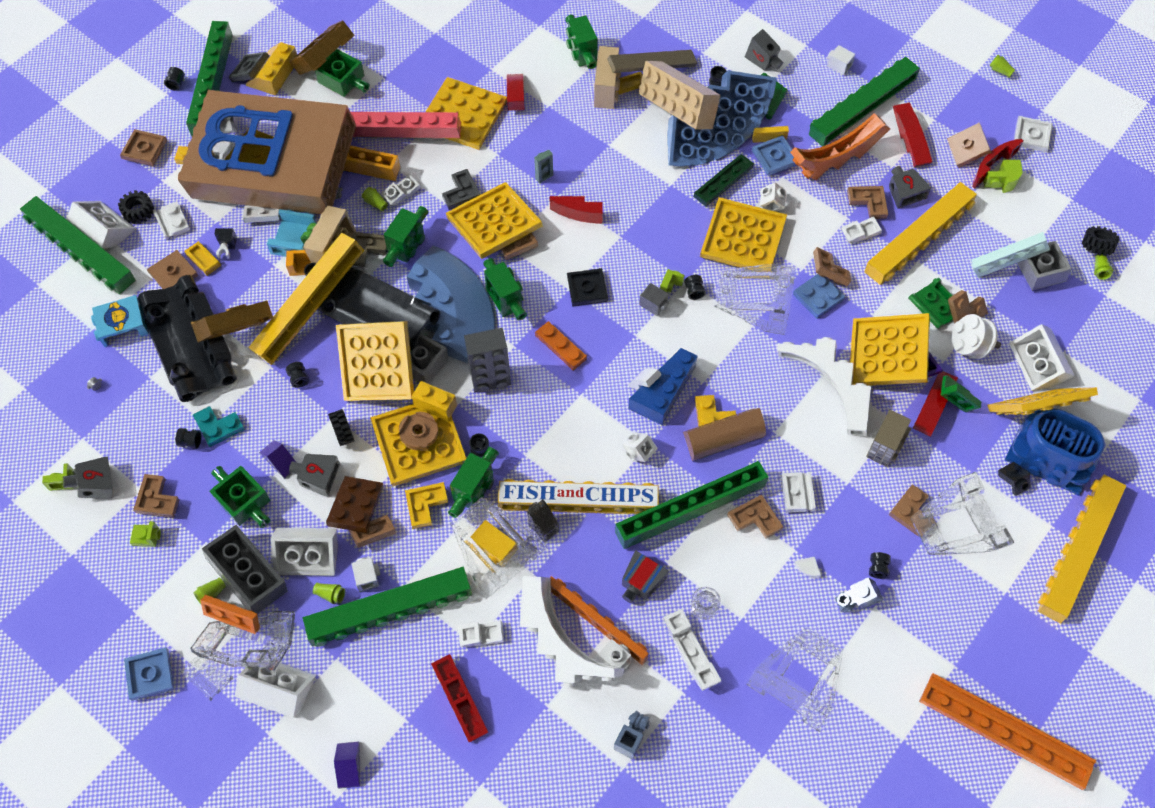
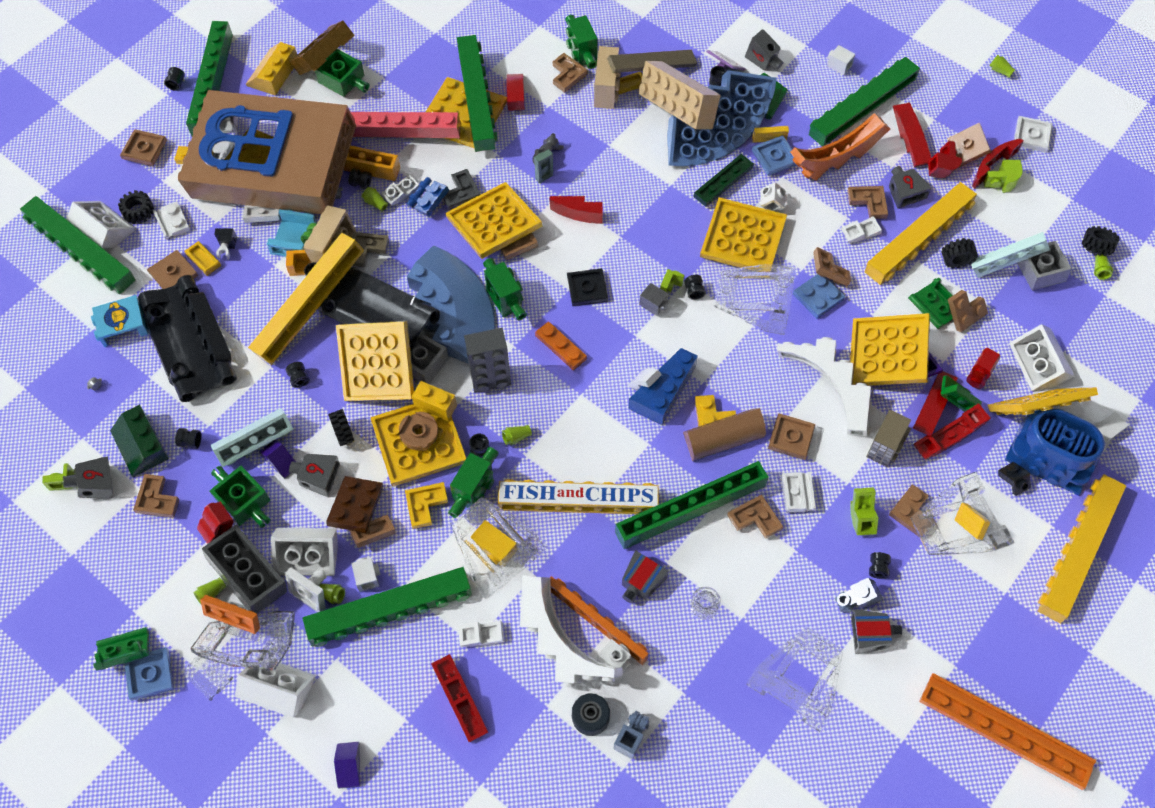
lime bracket [130,521,161,547] -> none
pearl gold piece [191,300,273,342] -> none
teal plate [192,406,245,447] -> none
dark grey plate [229,52,269,82] -> none
green brick [383,206,429,267] -> none
clear smoke slope [527,499,559,543] -> none
white brick [622,432,658,462] -> none
white slope [663,609,721,691] -> none
white tile [794,557,821,578] -> none
white wheel [952,314,1001,359] -> none
none -> green piece [93,627,149,671]
none -> dark green slope [110,404,169,477]
none -> red brick [197,501,234,544]
none -> light aqua brick [211,408,294,467]
none -> white tile [285,567,327,612]
none -> black wheel [348,168,372,189]
none -> blue plate [406,177,449,217]
none -> green brick [456,35,498,152]
none -> lime cone [502,425,532,446]
none -> dark grey animal [532,133,564,165]
none -> medium nougat plate [552,53,588,93]
none -> black wheel [571,693,610,736]
none -> medium lavender piece [706,50,746,70]
none -> medium nougat plate [768,413,816,460]
none -> lime brick [850,487,878,536]
none -> torso [850,609,902,654]
none -> red slope [913,403,991,460]
none -> red brick [928,140,962,179]
none -> black tyre [941,238,978,269]
none -> yellow tile [954,502,990,540]
none -> red brick [966,348,1001,389]
none -> white slope [1096,411,1129,444]

